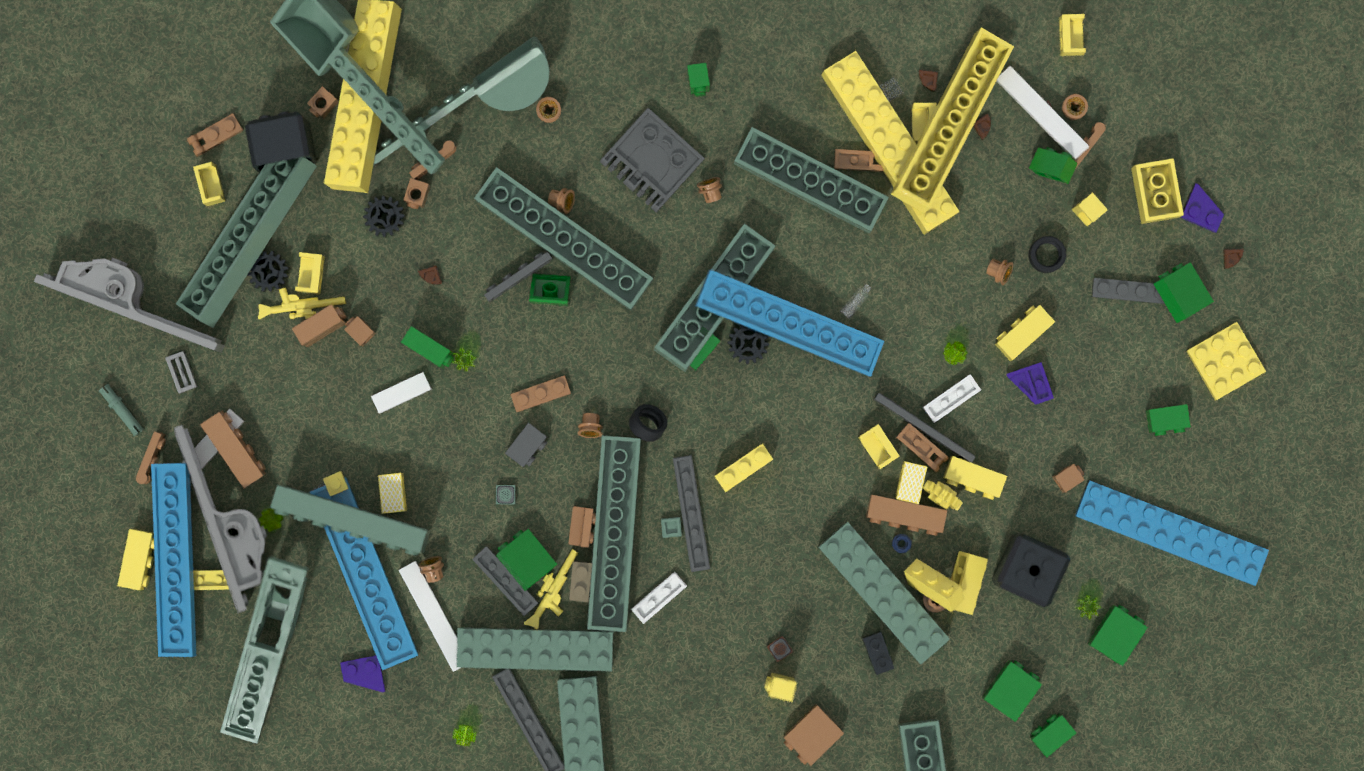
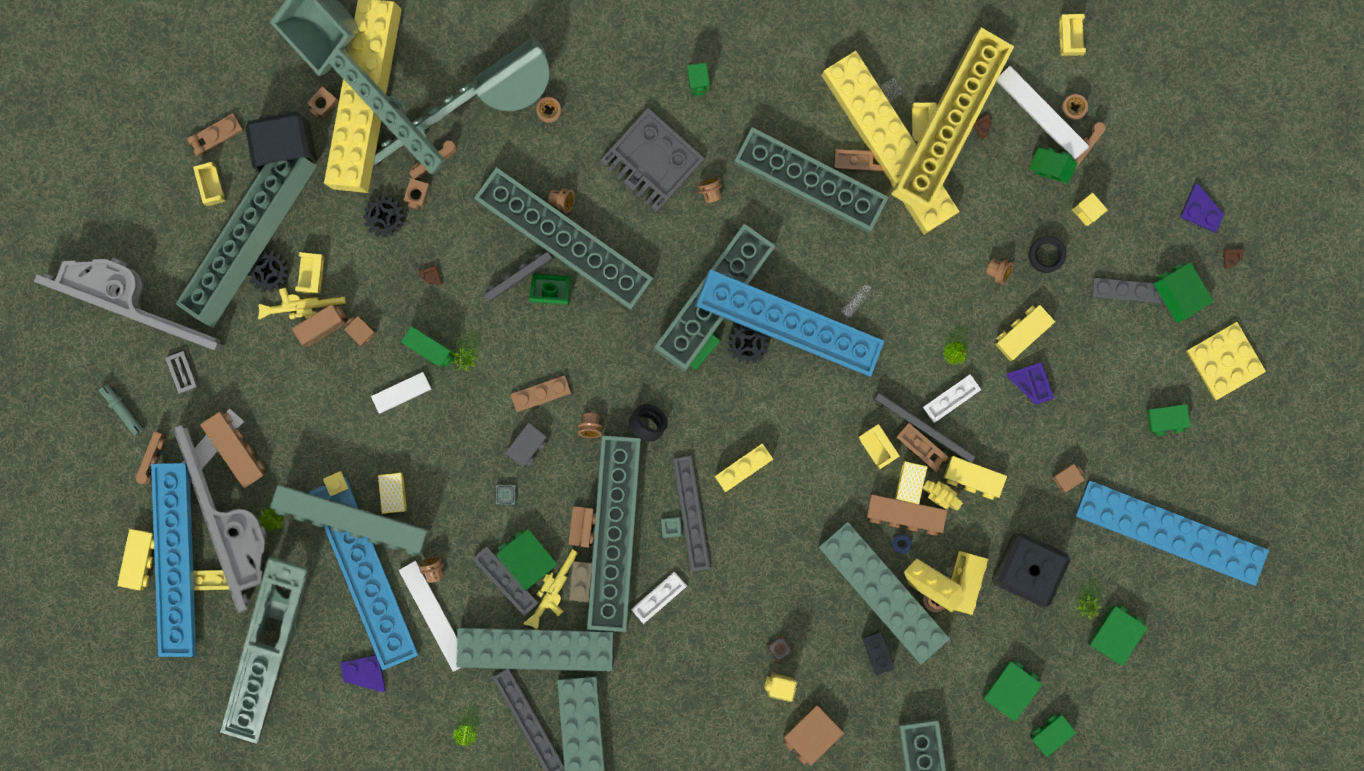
reddish brown tile [919,70,938,91] -> none
light yellow brick [1131,158,1184,224] -> none

